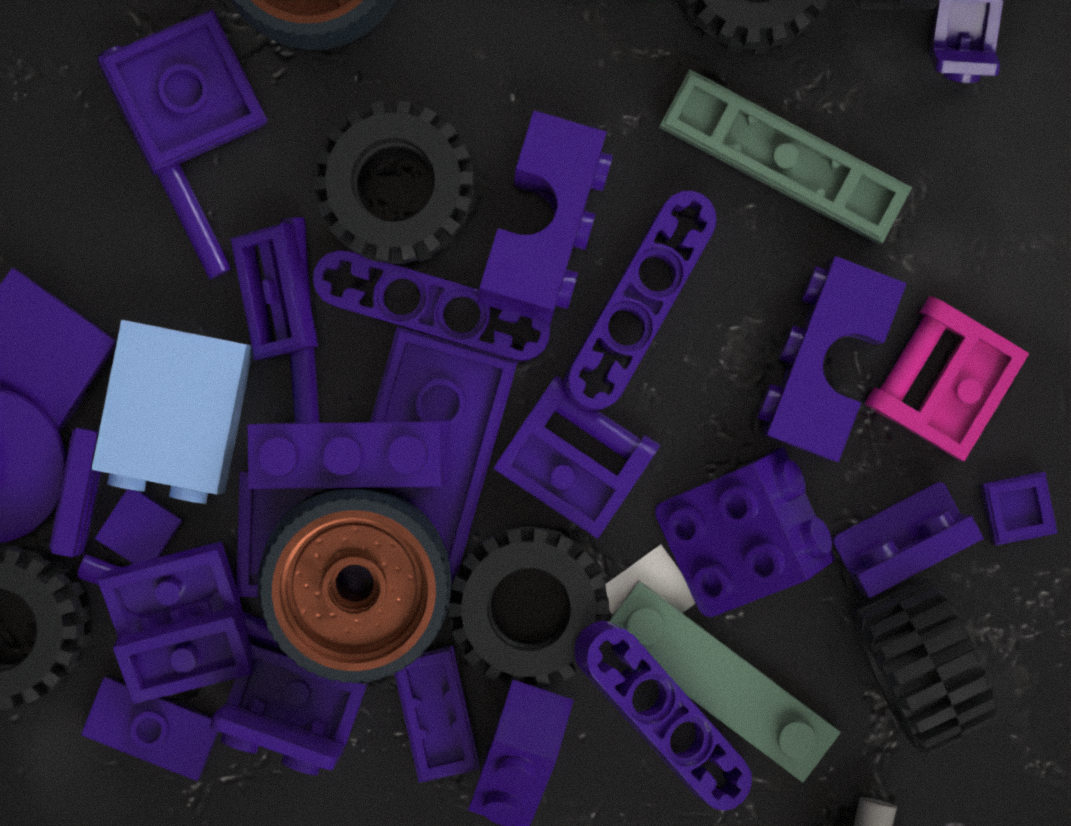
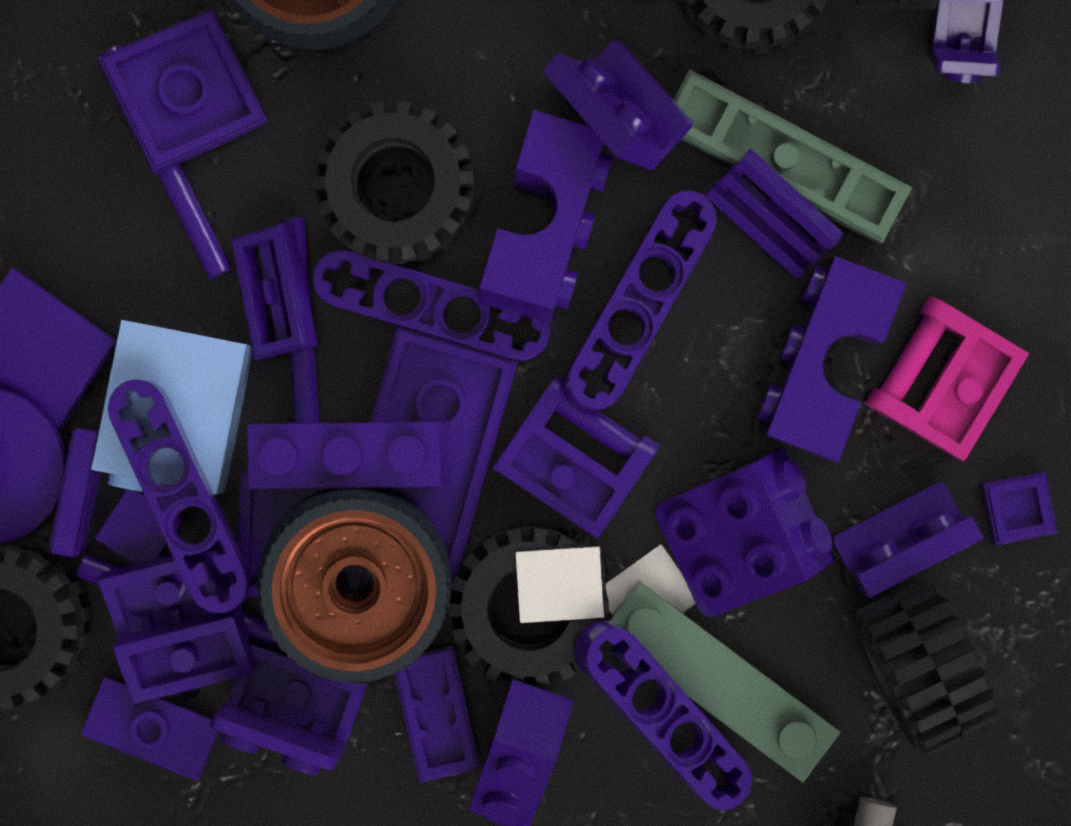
none -> dark purple beam [108,379,252,614]
none -> white sticker [516,547,604,623]
none -> dark purple bracket [543,40,693,170]
none -> dark purple tile [705,148,843,279]

